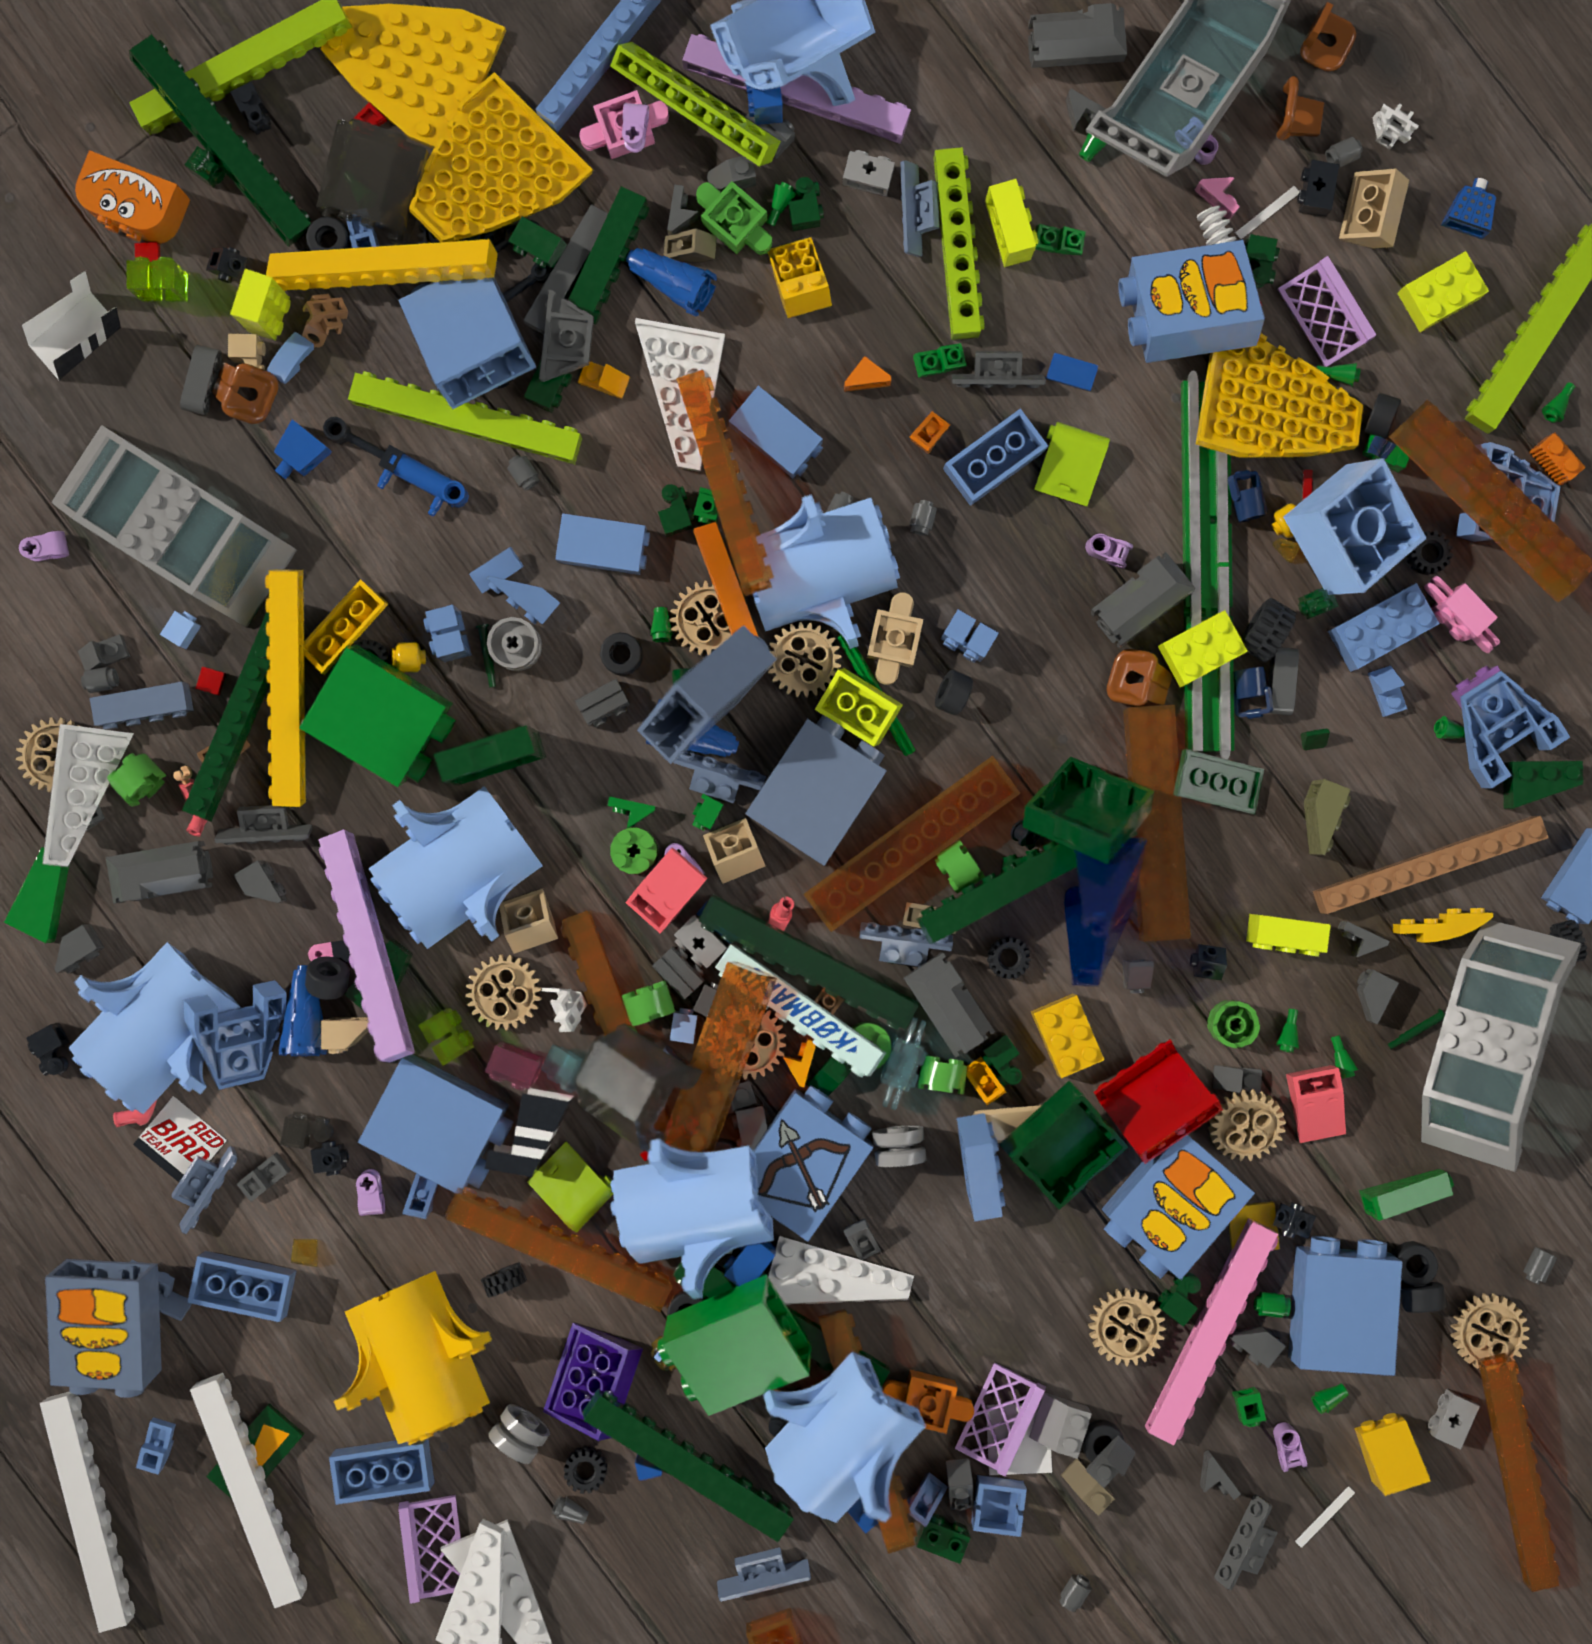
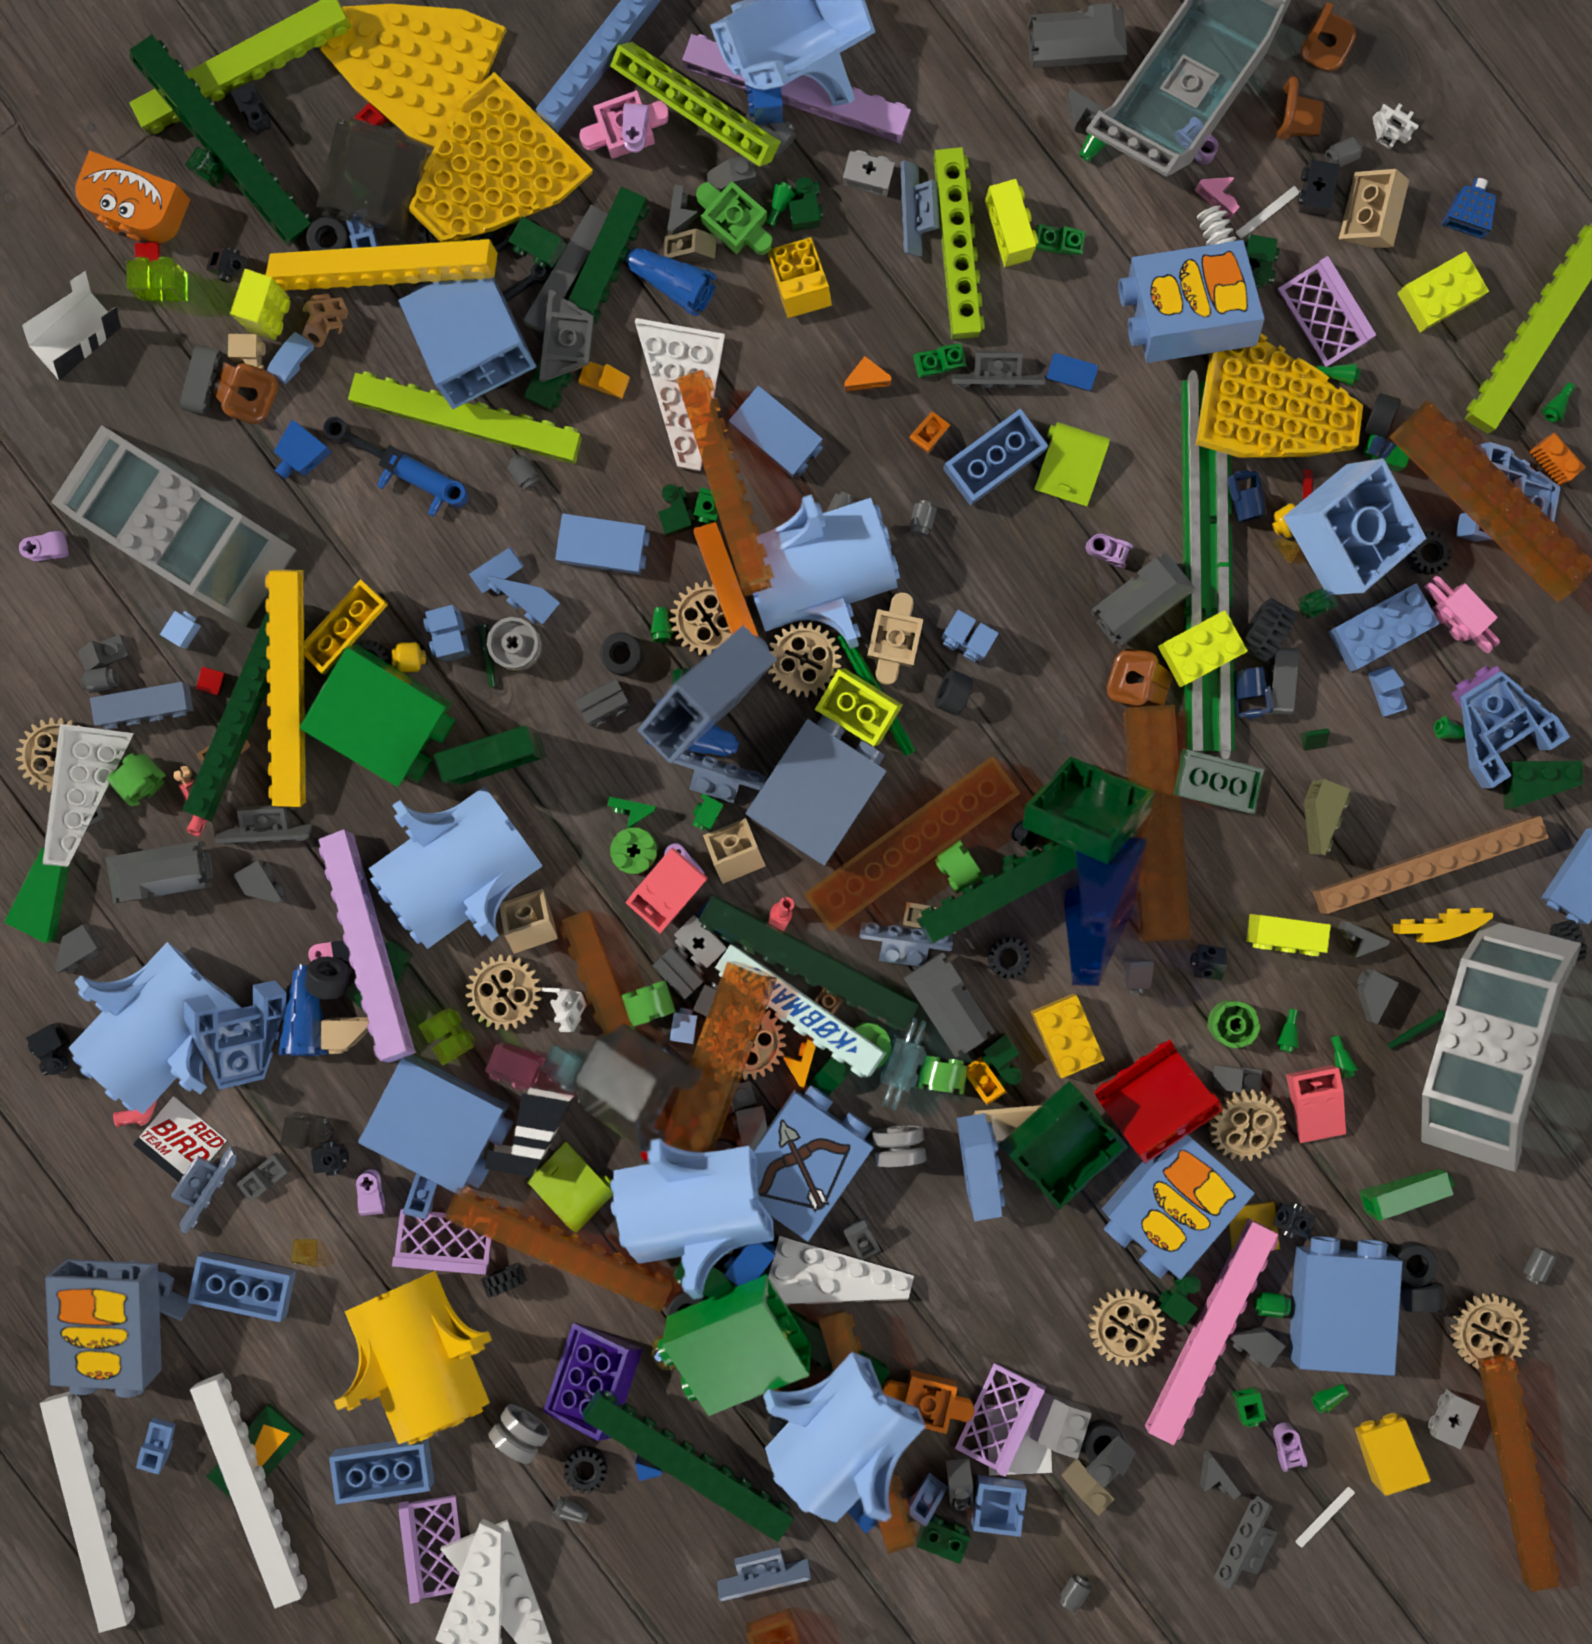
none -> lavender fence [392,1209,494,1275]

